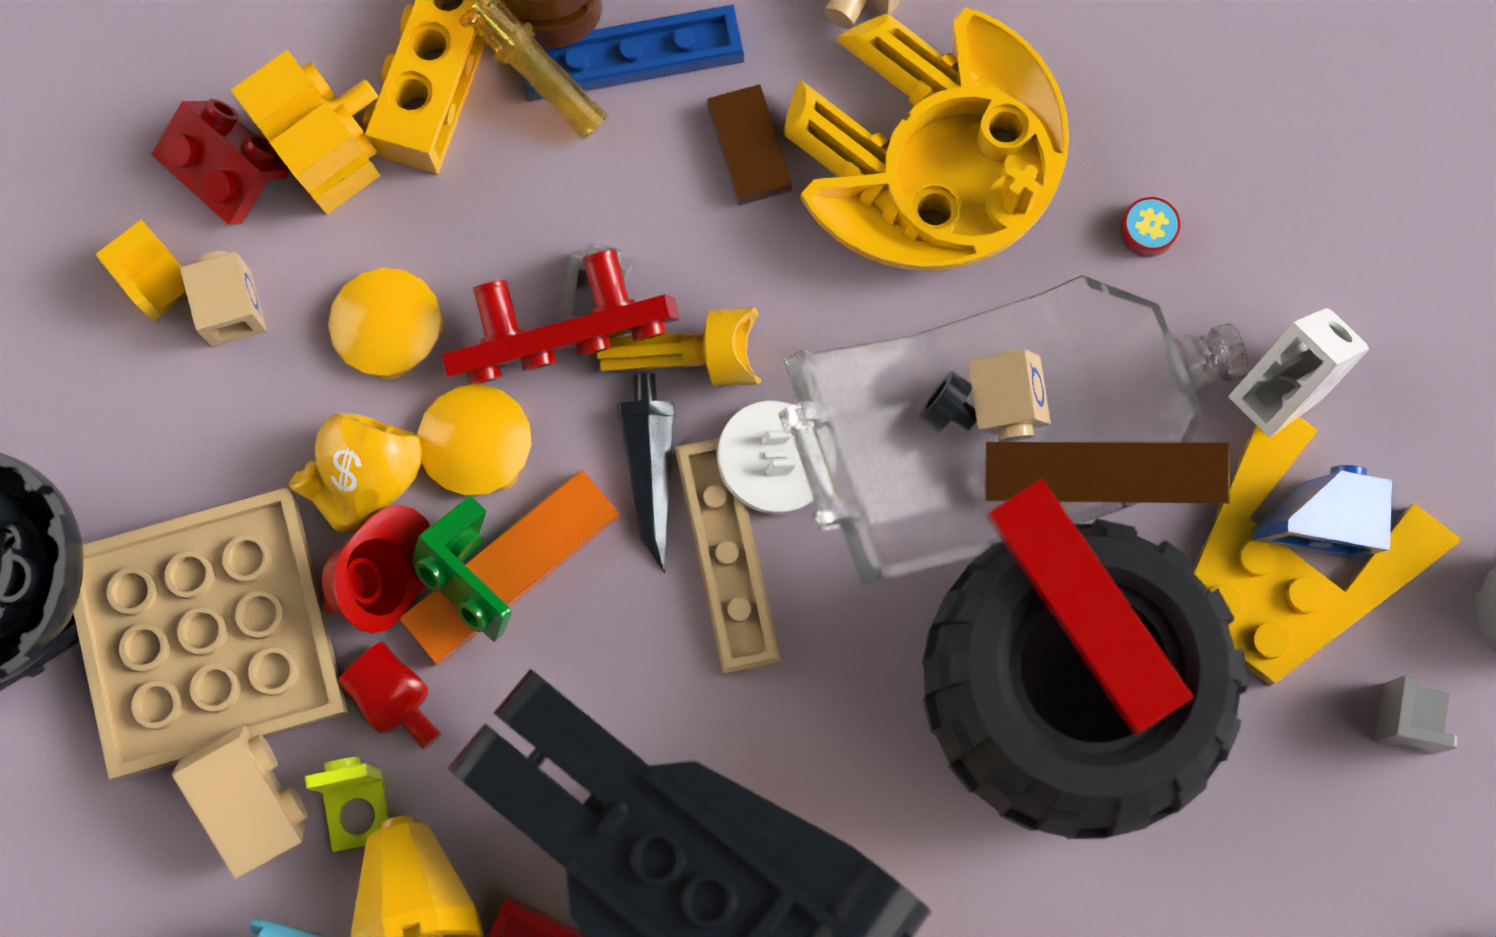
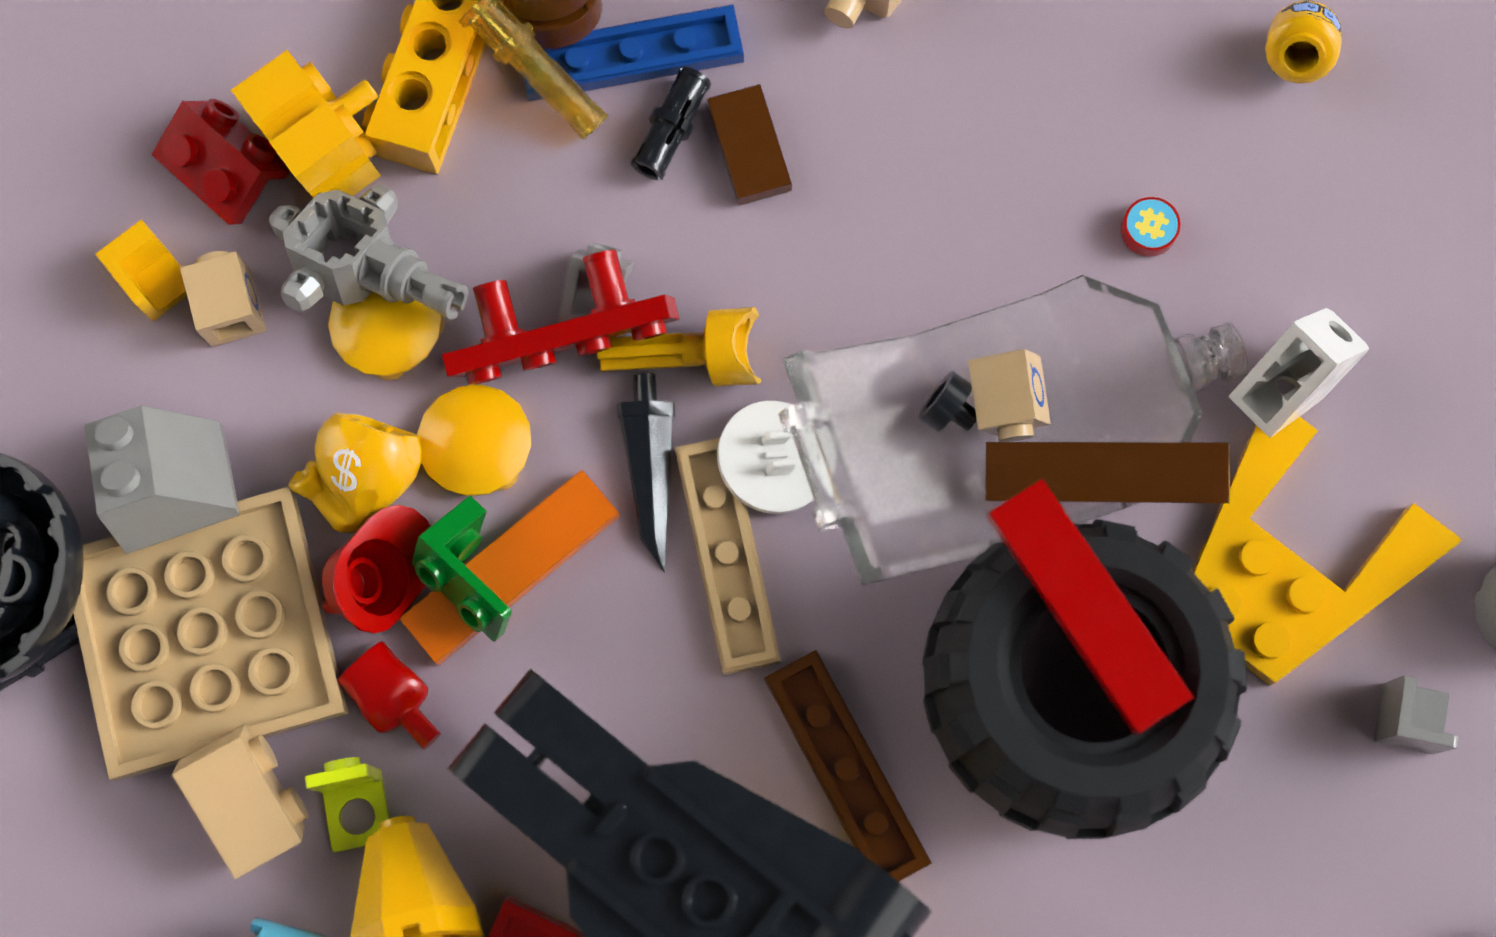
yellow piece [784,7,1069,271] -> none
slope [1253,465,1392,558] -> none
none -> light grey slope [85,405,240,554]
none -> light grey piece [269,184,468,320]
none -> black pin [631,67,711,181]
none -> reddish brown tile [764,650,932,882]
none -> yellow head [1265,0,1342,84]

